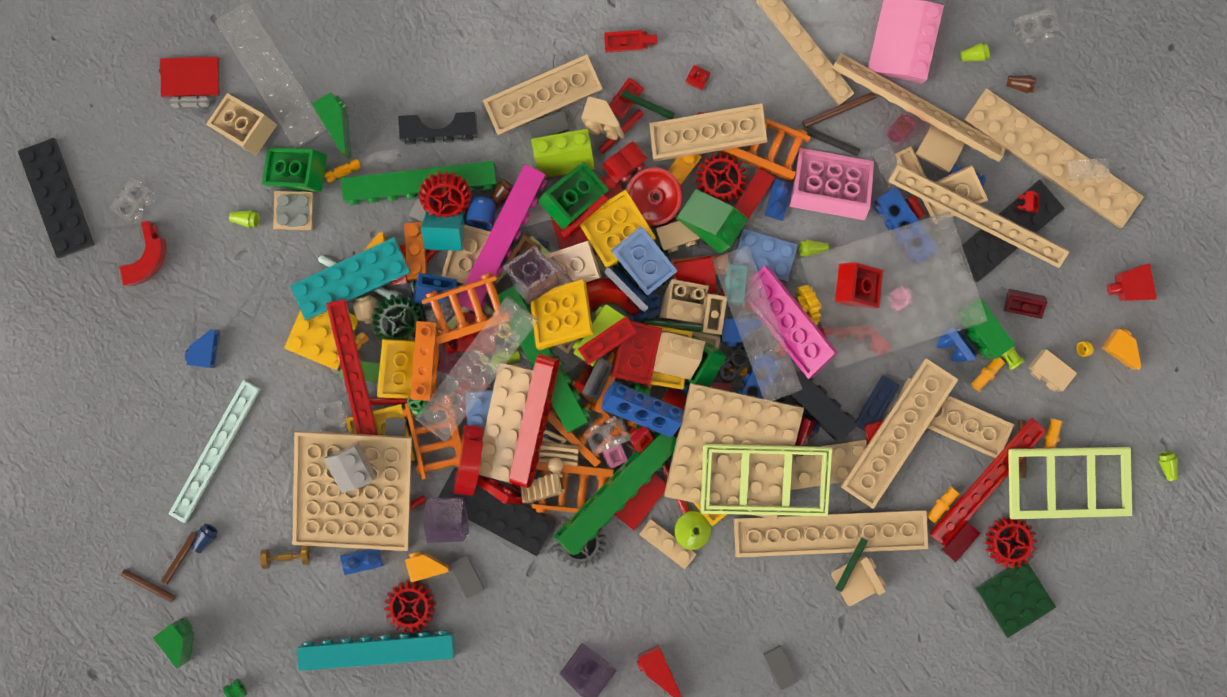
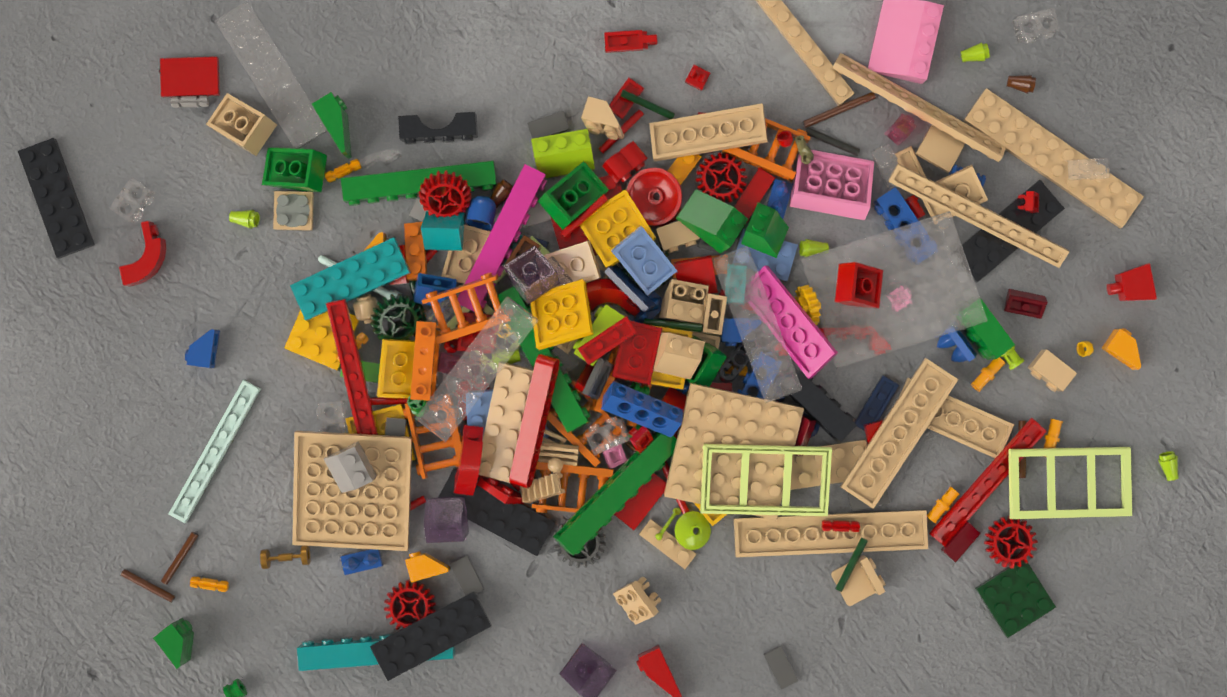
dark blue cone [191,524,218,553] -> none
tan plate [482,54,603,136] -> none
none -> light orange axle [190,576,229,592]
none -> black plate [370,591,492,681]
none -> tan plate [613,577,661,625]
none -> lime hinge [655,507,681,540]
none -> green slope [741,203,789,258]
none -> red hinge [776,130,793,148]
none -> olive arm [795,135,814,164]
none -> red axle [821,520,860,532]

